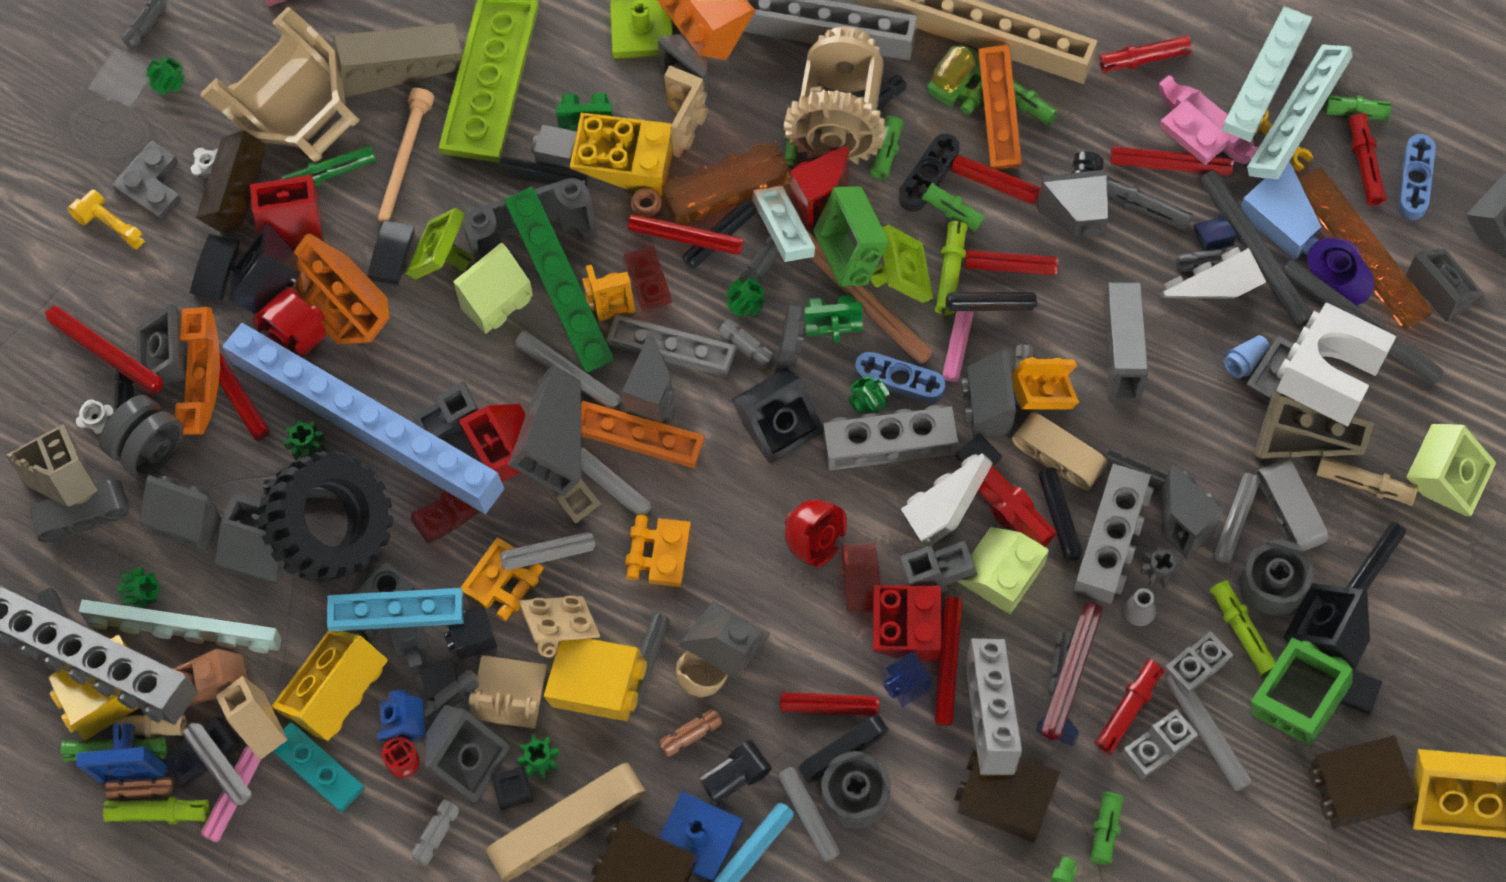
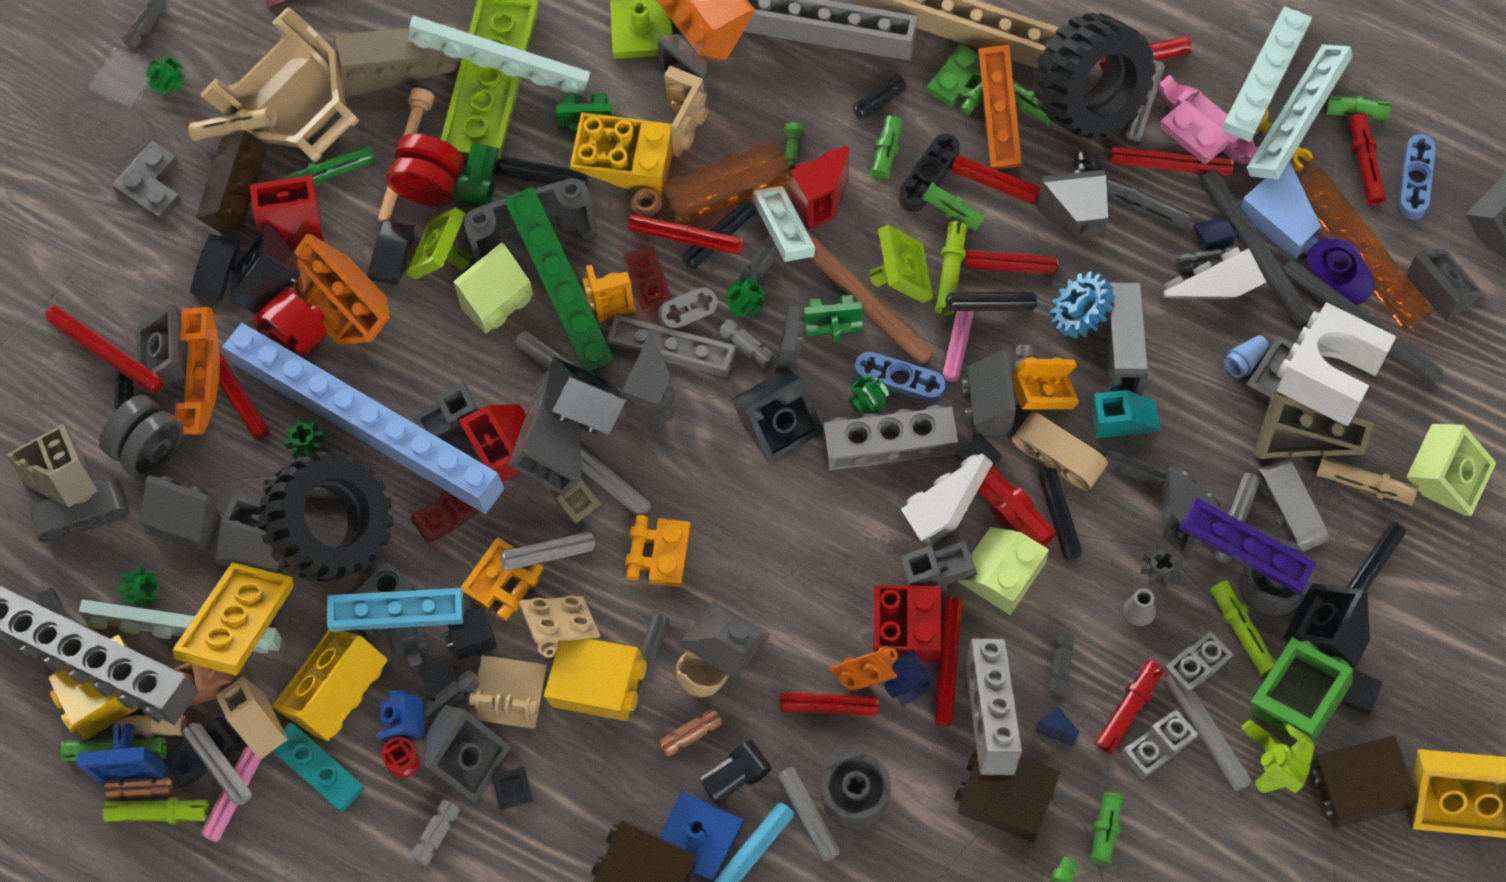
yellow brick [67,189,145,250] -> none
white plate [76,399,114,434] -> none
white plate [191,148,218,178] -> none
tan beam [485,763,647,882] -> none
green gear [517,735,560,779] -> none
light grey brick [531,125,577,168] -> none
orange plate [581,401,705,469] -> none
tan piece [783,27,886,164] -> none
red cylinder [785,499,847,567] -> none
black beam [798,715,889,784] -> none
bright green window [813,186,889,287] -> none
clear red slope [842,543,881,611] -> none
clear yellow brick [932,46,976,92] -> none
axle [1041,601,1103,741] -> none
light grey brick [1073,464,1154,604] -> none
none -> yellow plate [173,562,294,676]
none -> tan pin [188,106,277,142]
none -> red wheel [385,134,464,207]
none -> light aqua plate [408,16,590,96]
none -> green piece [456,142,500,206]
none -> slope [544,357,626,435]
none -> light grey beam [658,288,717,329]
none -> orange hinge [829,646,897,692]
none -> black tyre [1033,13,1155,139]
none -> dark azure gear [1050,271,1116,339]
none -> teal slope [1091,390,1160,439]
none -> light grey axle [1125,60,1165,142]
none -> dark purple plate [1180,498,1316,594]
none -> lime piece [1241,720,1314,793]

